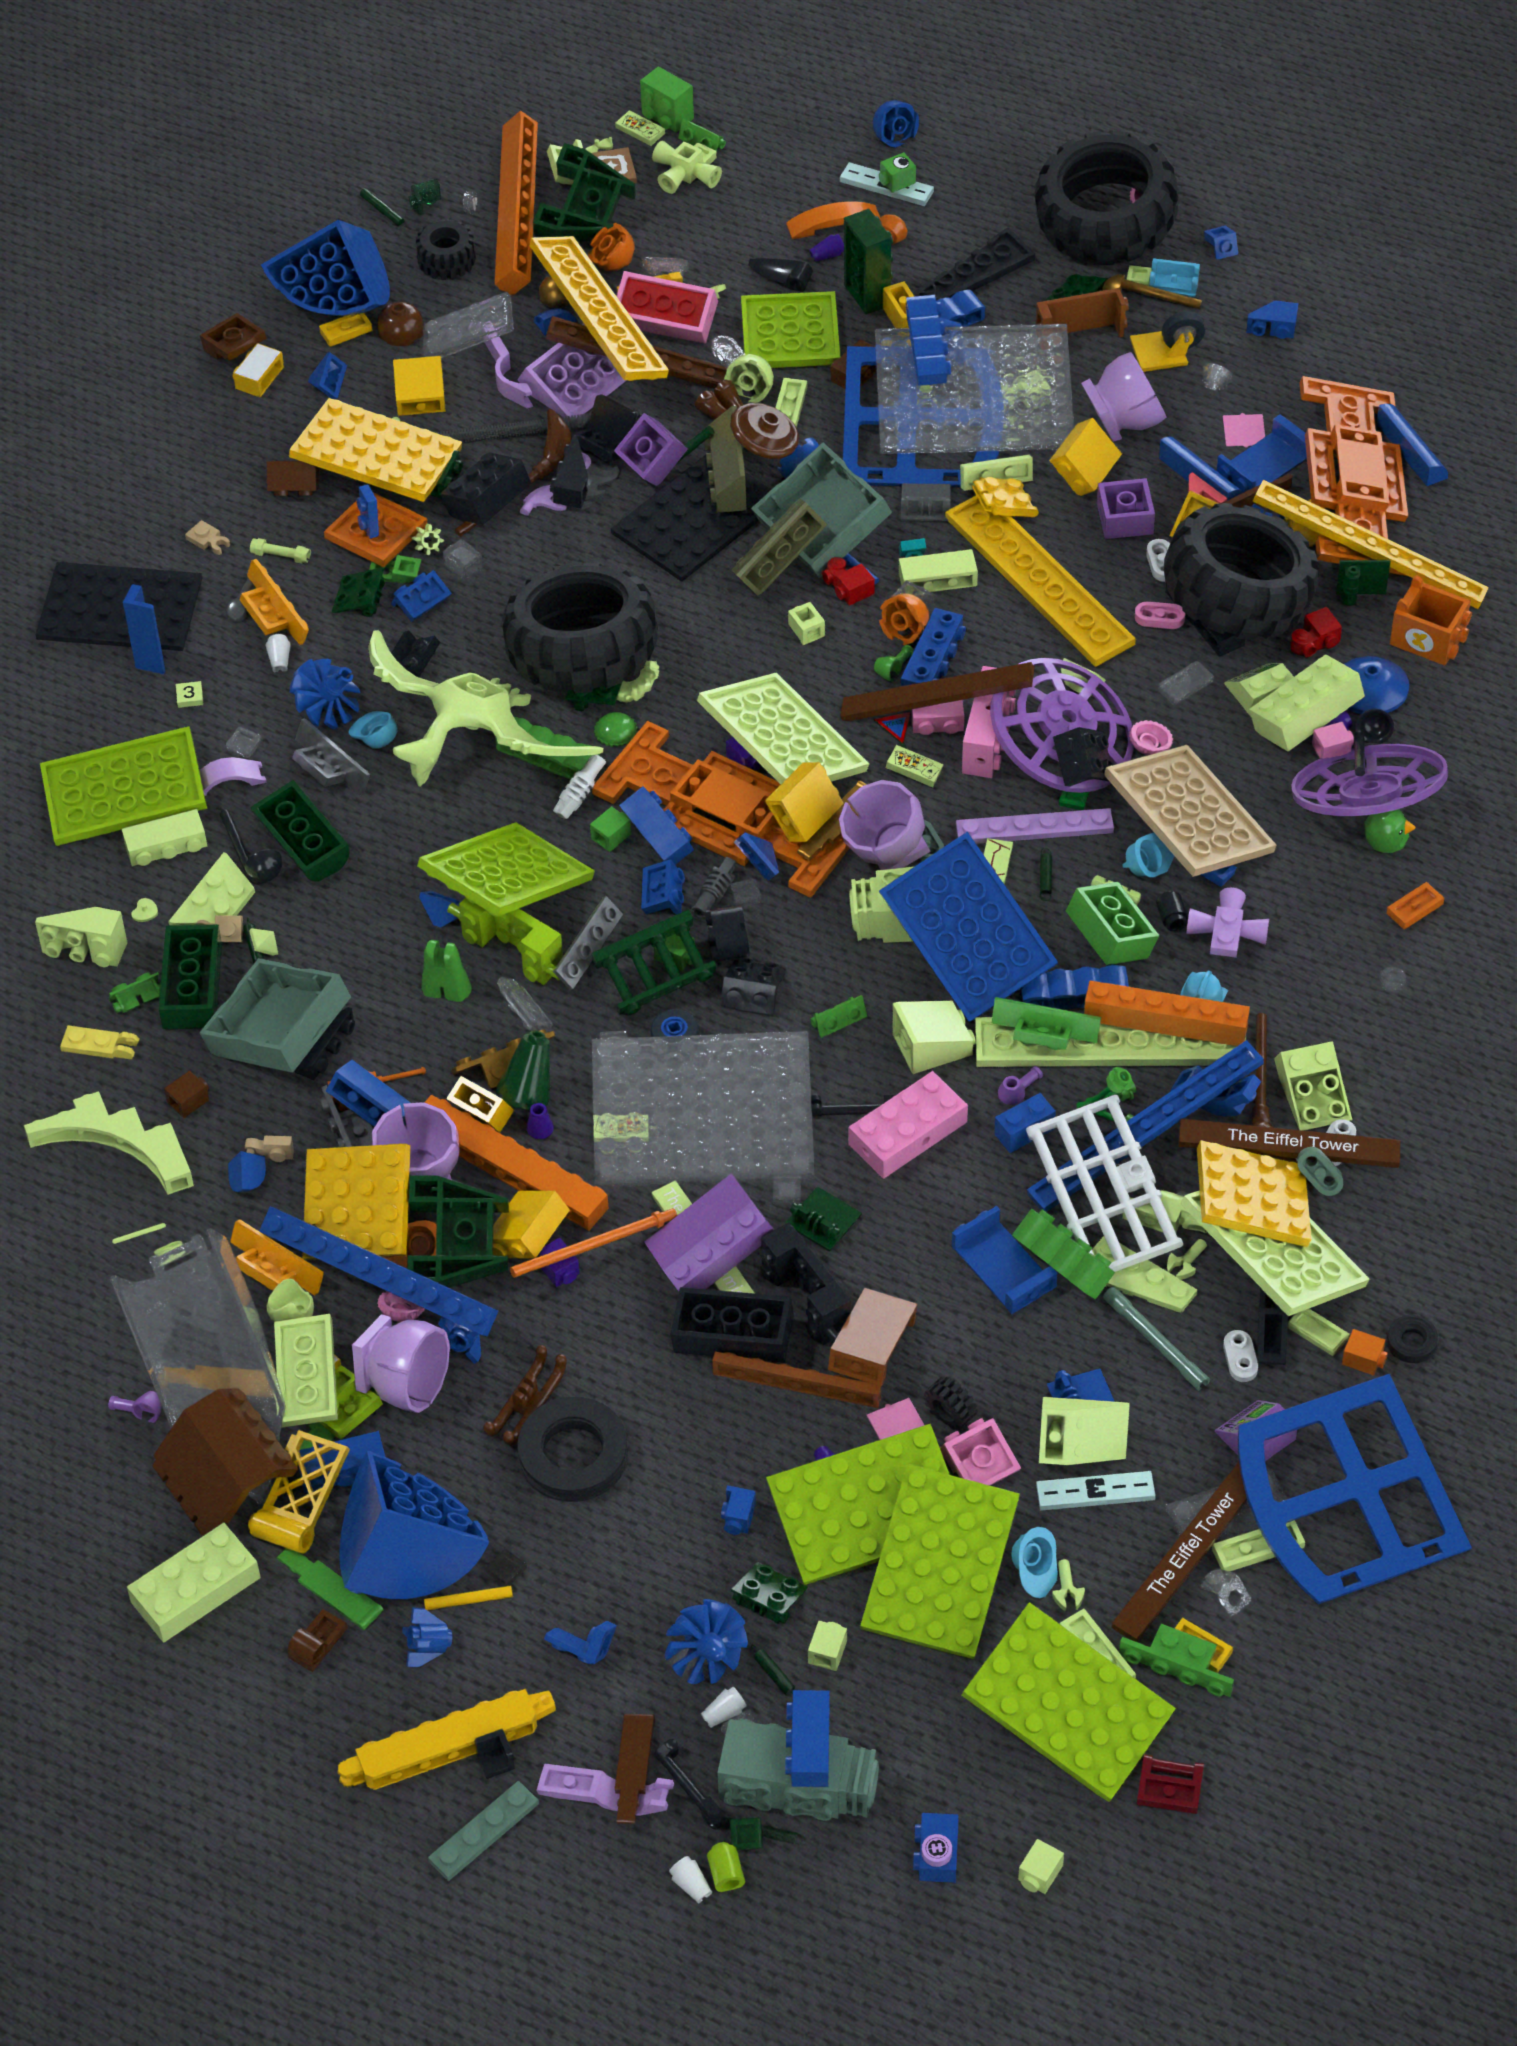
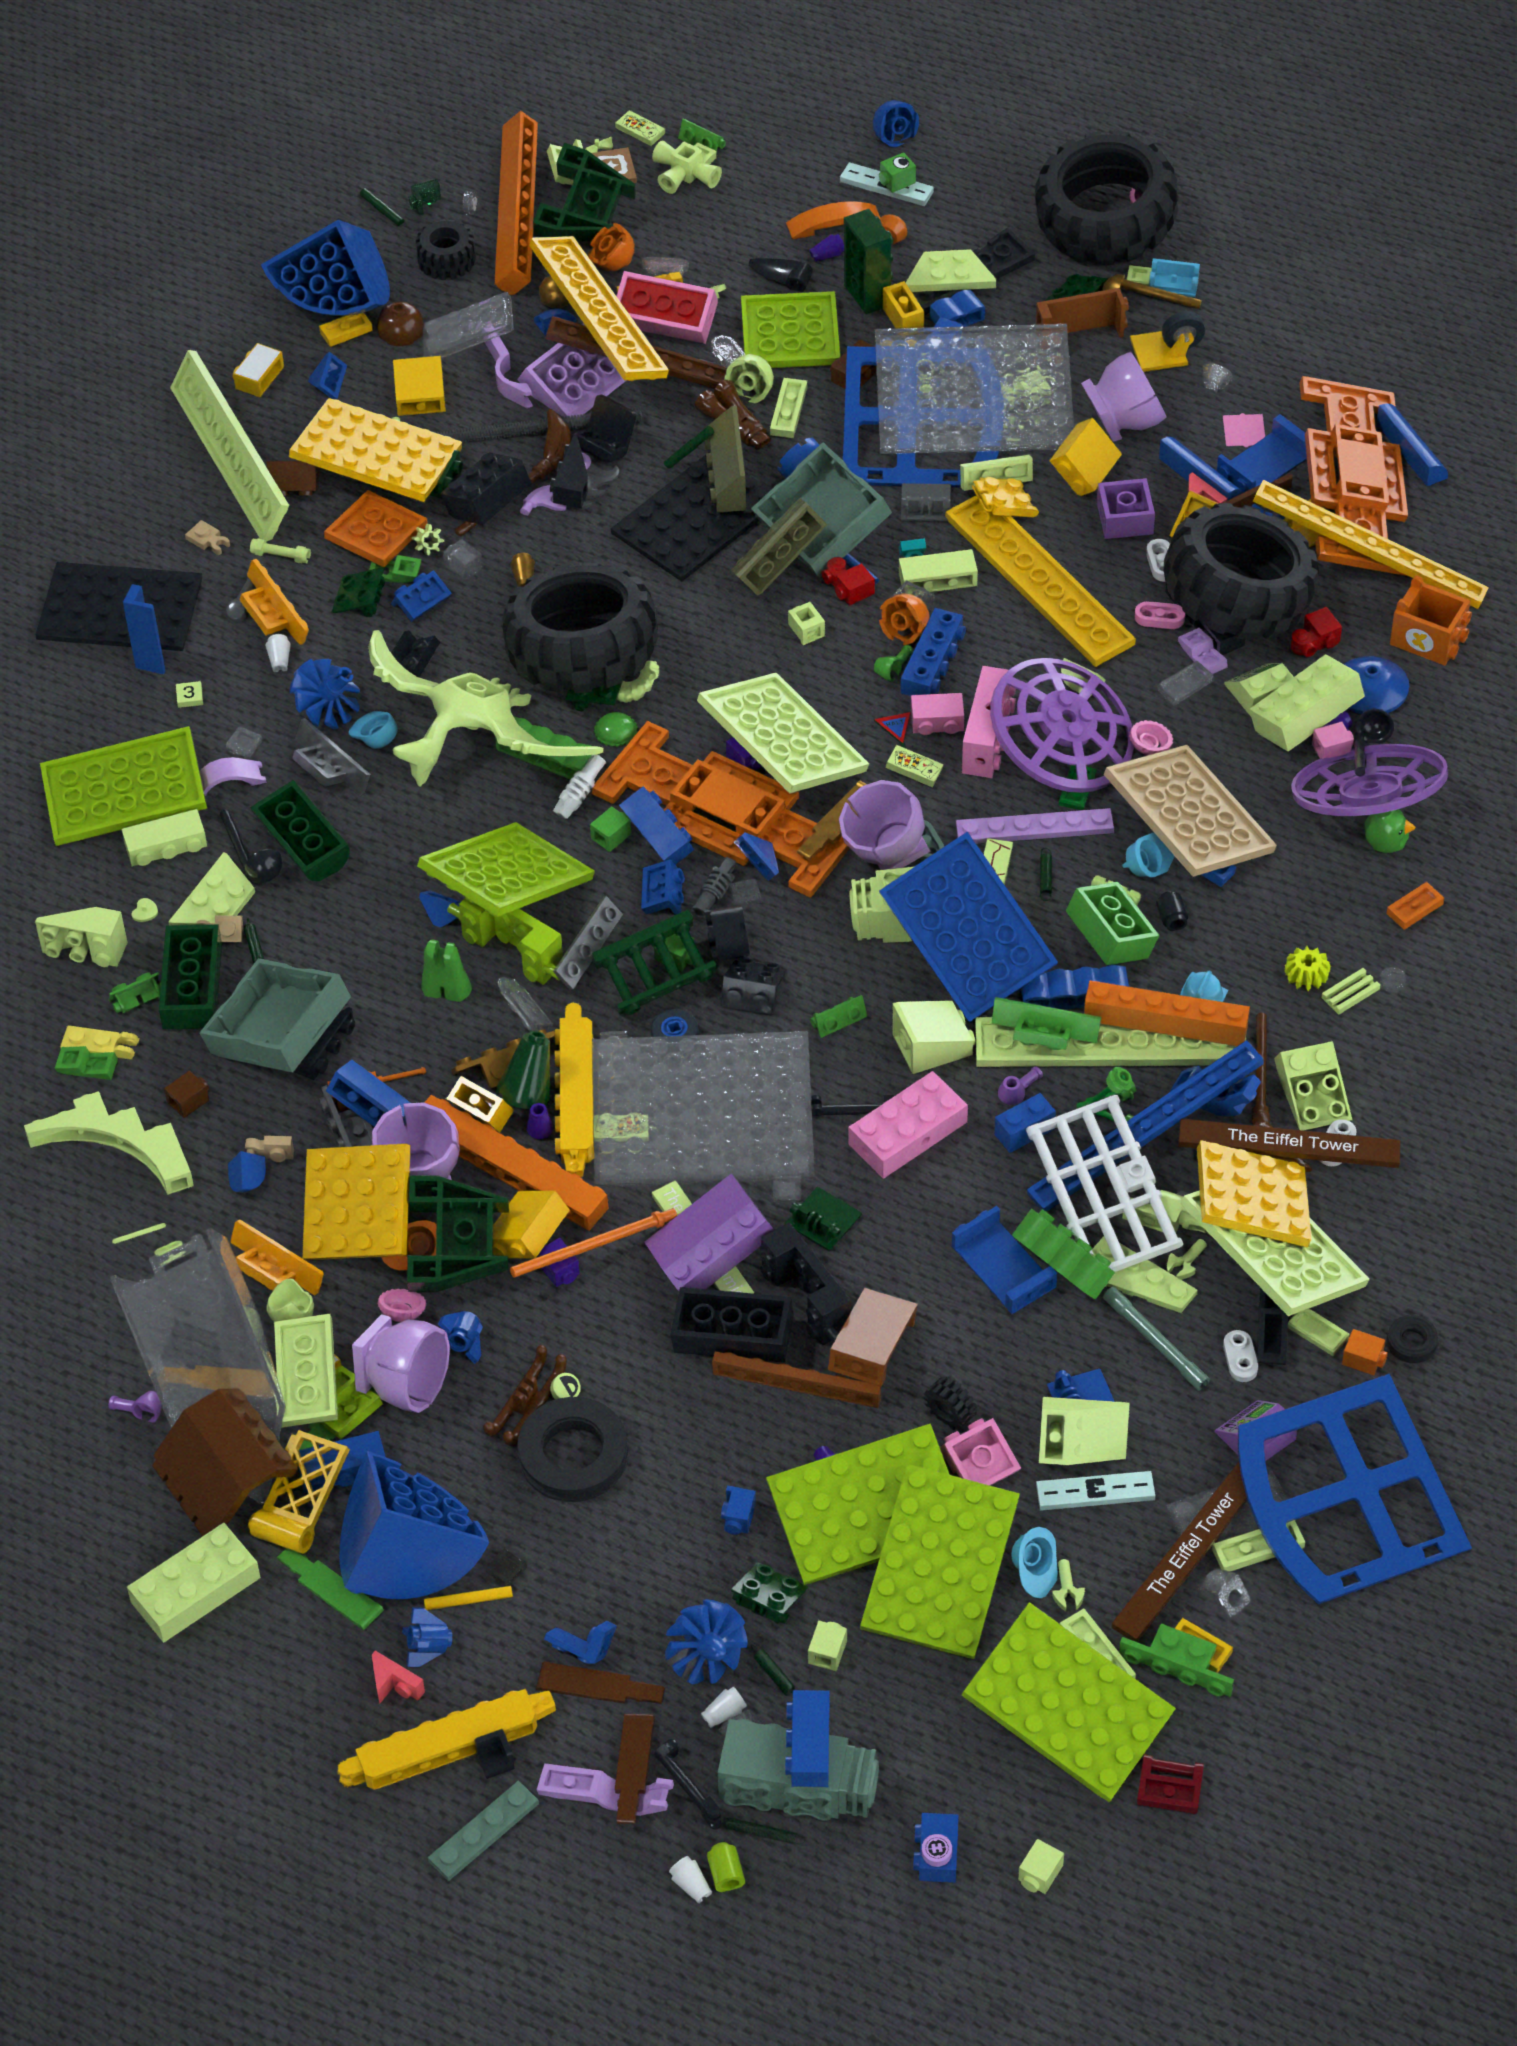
reddish brown plate [200,313,267,361] -> none
yellowish green slope [249,928,278,956] -> none
blue plate [259,1206,498,1337] -> none
reddish brown plate [288,1609,347,1672] -> none
blue plate [356,484,379,539] -> none
medium lavender brick [614,413,688,486] -> none
bright green brick [640,66,694,133] -> none
reddish brown piece [730,403,799,459] -> none
dark green tile [730,1817,763,1850] -> none
yellow brick [765,762,844,842] -> none
reddish brown tile [840,662,1035,721] -> none
bright pink piece [867,1398,924,1440] -> none
blue brick [906,295,951,386] -> none
black bracket [1053,727,1114,787] -> none
lavender brick [1186,887,1269,957] -> none
blue bracket [1204,225,1238,260] -> none
blue slope [1246,301,1299,339] -> none
sand green plate [1297,1147,1343,1196] -> none
dark green hinge [1336,560,1390,606] -> none
none -> bright green slope [55,1046,118,1080]
none -> yellowish green plate [170,350,289,541]
none -> coral slope [372,1650,425,1704]
none -> pearl gold cone [510,553,535,587]
none -> reddish brown piece [536,1661,665,1704]
none -> yellowish green tile [550,1373,580,1399]
none -> yellow hinge [555,1002,594,1177]
none -> yellowish green wing [906,250,996,292]
none -> lavender slope [1178,628,1228,677]
none -> neon yellow gear [1284,946,1331,991]
none -> yellowish green tile [1322,968,1380,1014]

